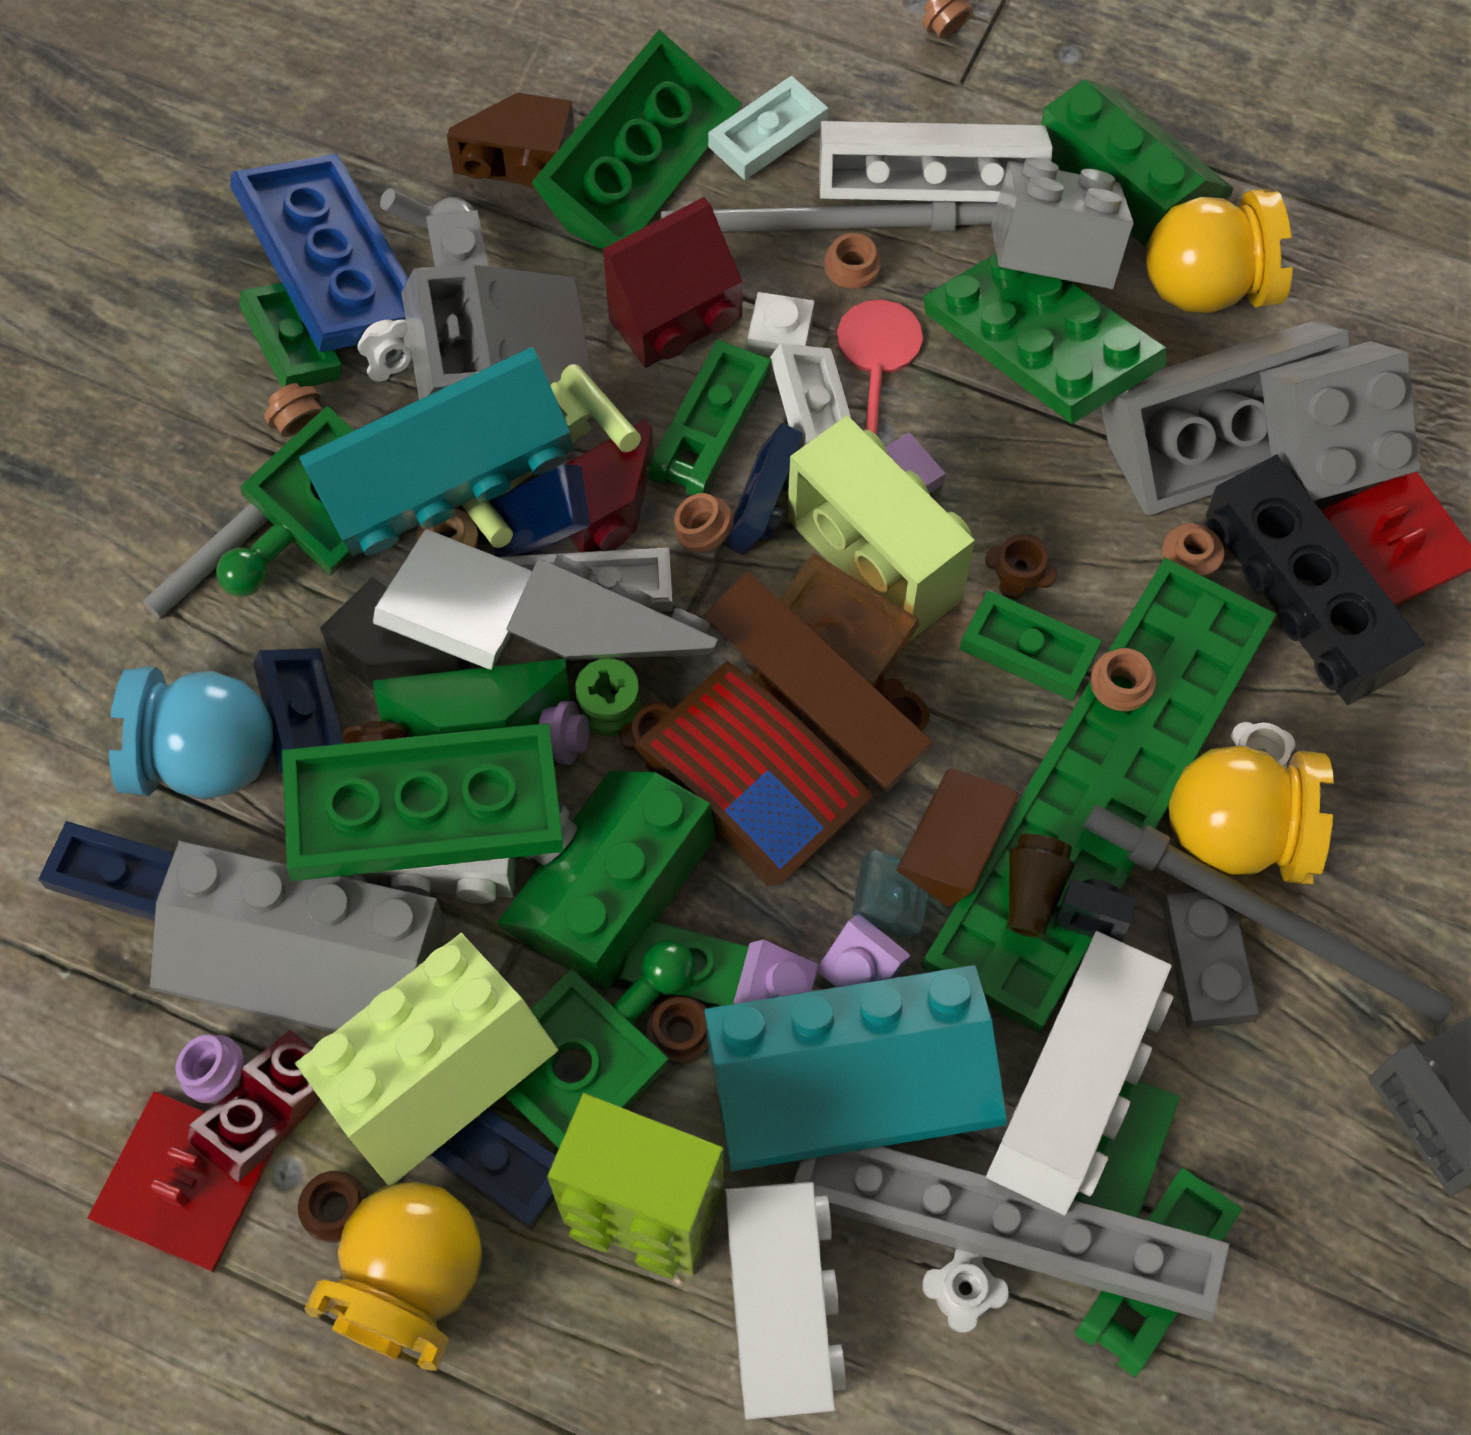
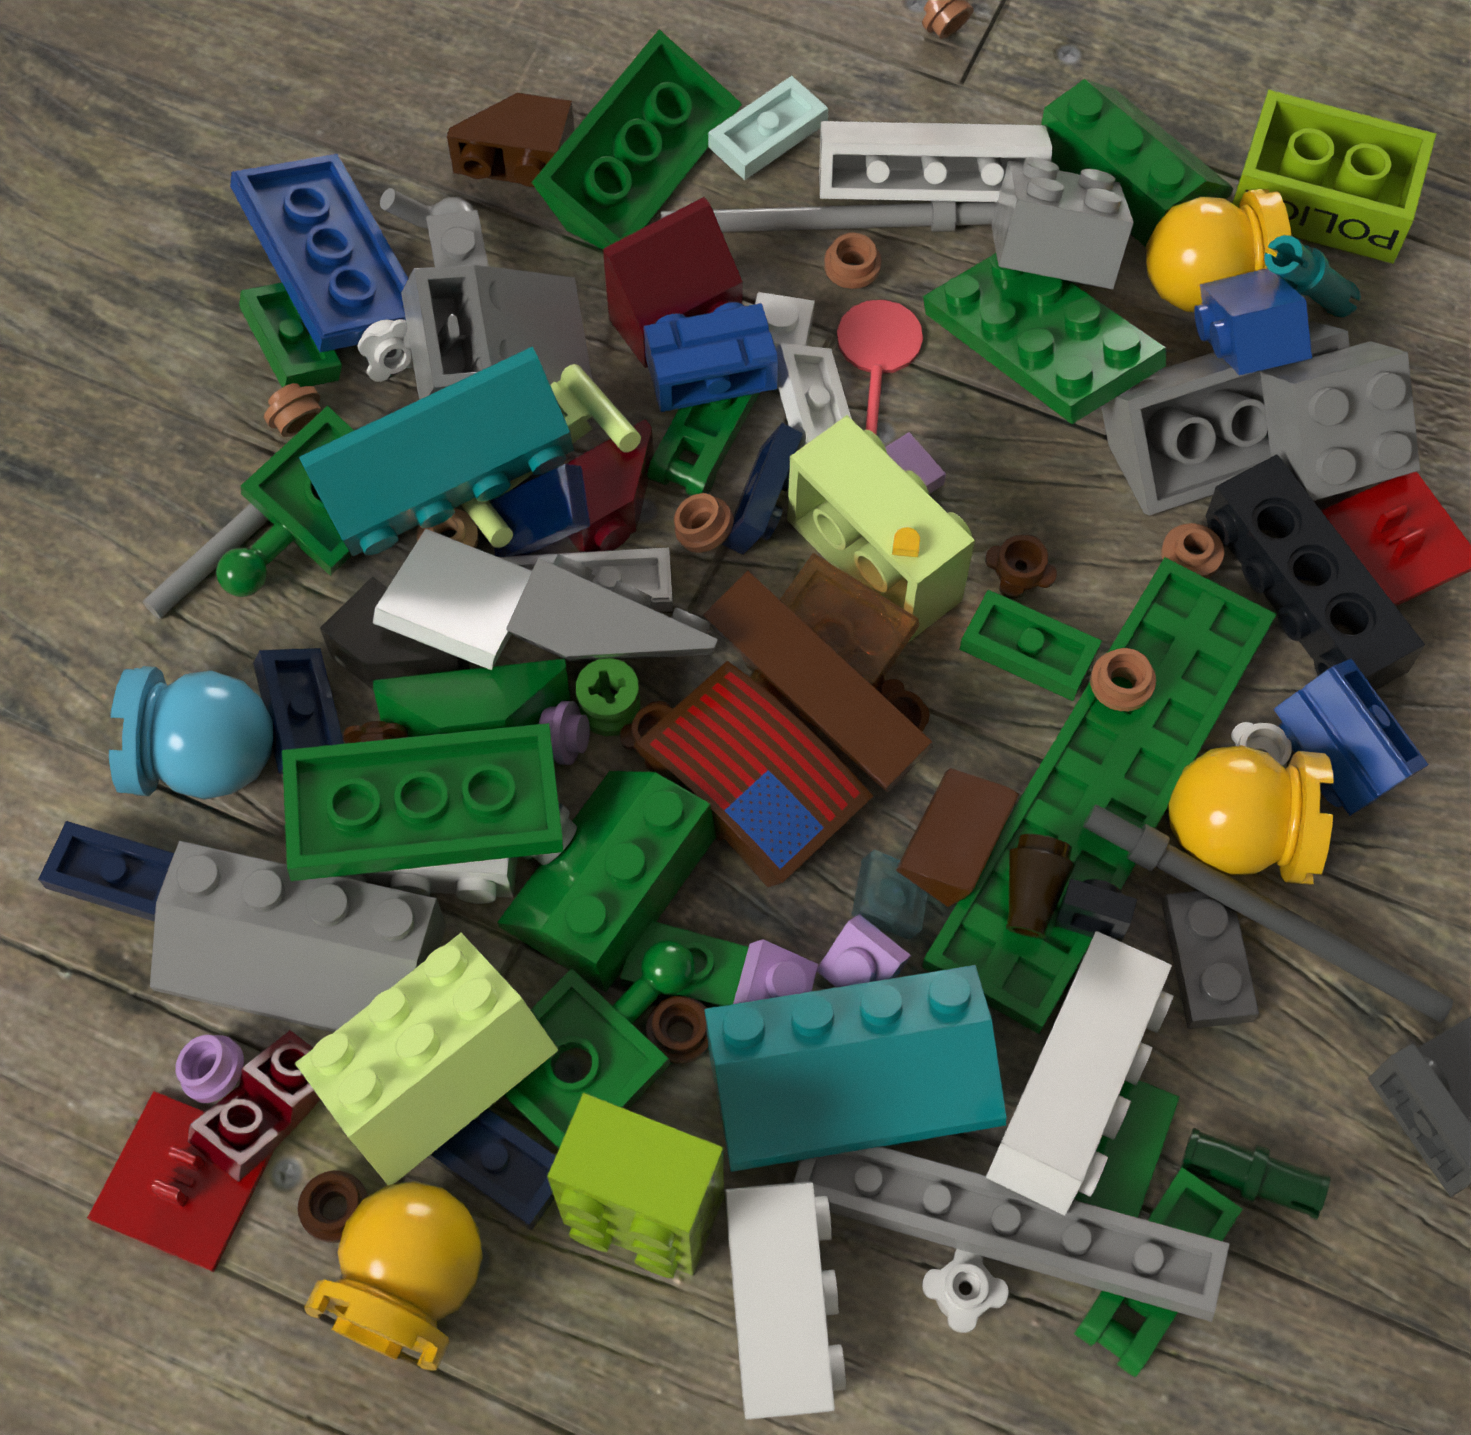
none -> blue brick [644,302,778,412]
none -> yellow piece [892,527,920,558]
none -> dark green pin [1180,1128,1331,1220]
none -> blue brick [1194,268,1312,376]
none -> lime brick [1232,89,1436,264]
none -> teal pin [1264,235,1361,317]
none -> blue brick [1274,659,1429,816]

